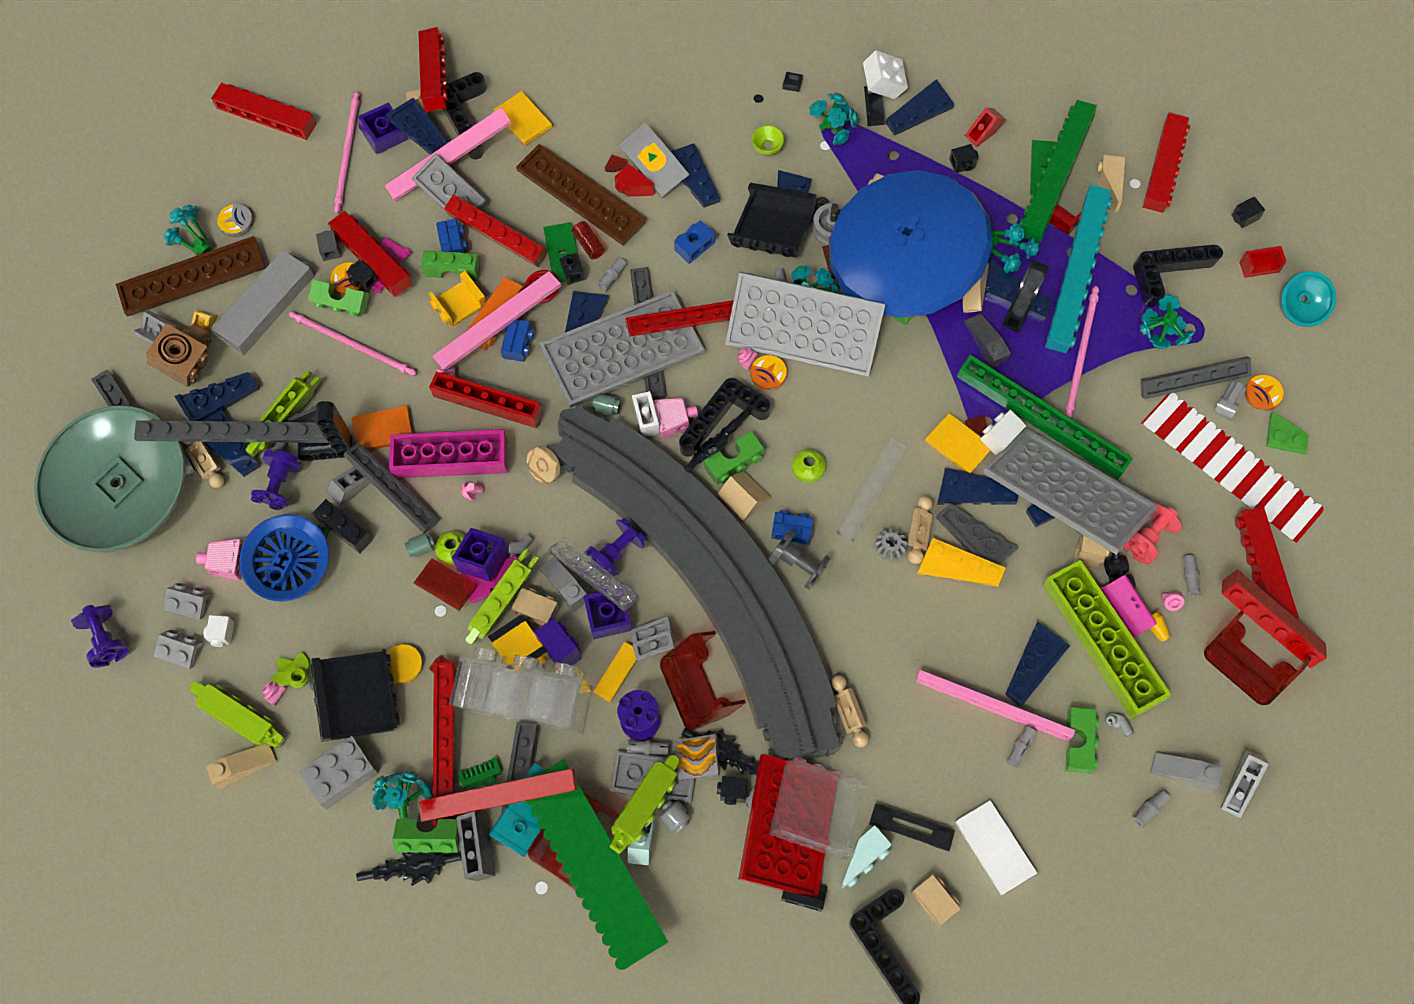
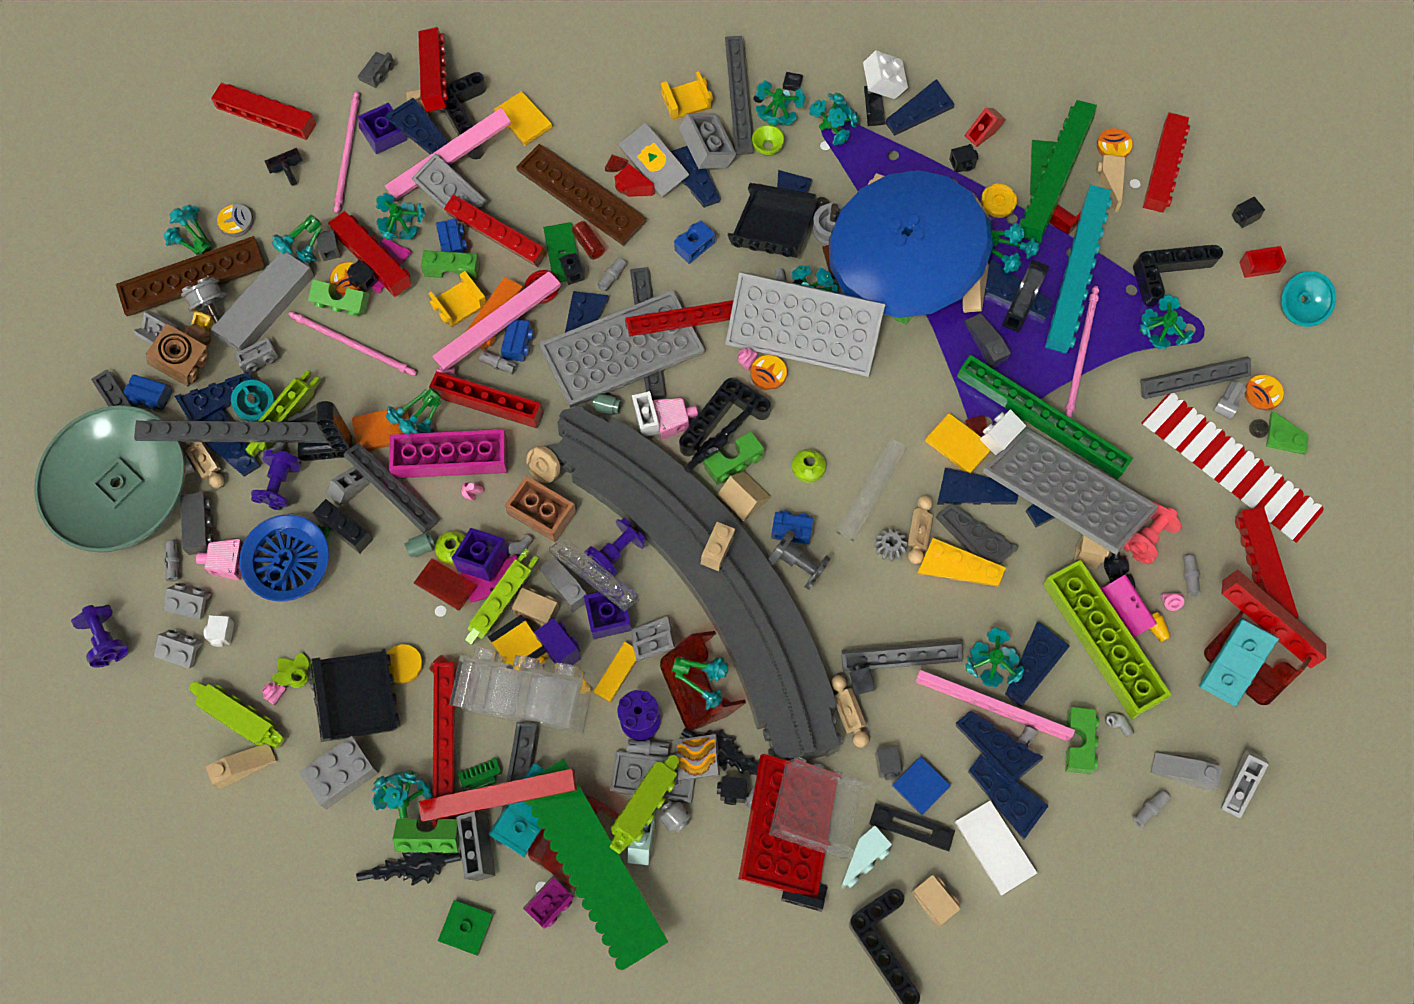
none -> blue brick [124,374,172,410]
none -> light grey pin [163,541,180,581]
none -> dark grey brick [180,492,214,555]
none -> light grey wheel [181,277,227,324]
none -> teal wheel [231,380,275,422]
none -> light grey bracket [234,337,279,373]
none -> black plate [264,148,303,186]
none -> plant [272,214,322,264]
none -> dark grey bracket [358,52,394,88]
none -> teal plant [376,193,426,240]
none -> plant [386,388,442,435]
none -> green plate [438,900,494,956]
none -> light grey pin [479,350,517,375]
none -> nougat brick [505,476,576,542]
none -> magenta bracket [523,876,574,929]
none -> yellow panel [660,71,713,120]
none -> plant [672,656,728,710]
none -> light grey brick [679,113,736,169]
none -> tan brick [701,522,735,571]
none -> dark grey plate [725,36,753,155]
none -> teal plant [756,80,805,126]
none -> dark grey plate [841,640,962,672]
none -> black brick [849,664,876,696]
none -> dark grey brick [875,747,901,780]
none -> blue tile [892,757,951,816]
none -> dark blue wing [956,711,1043,785]
none -> teal plant [965,628,1024,687]
none -> dark blue wing [968,755,1048,840]
none -> yellow tile [981,183,1017,218]
none -> tile [1097,128,1133,158]
none -> container [1199,617,1279,707]
none -> clear smoke plate [1249,419,1269,438]

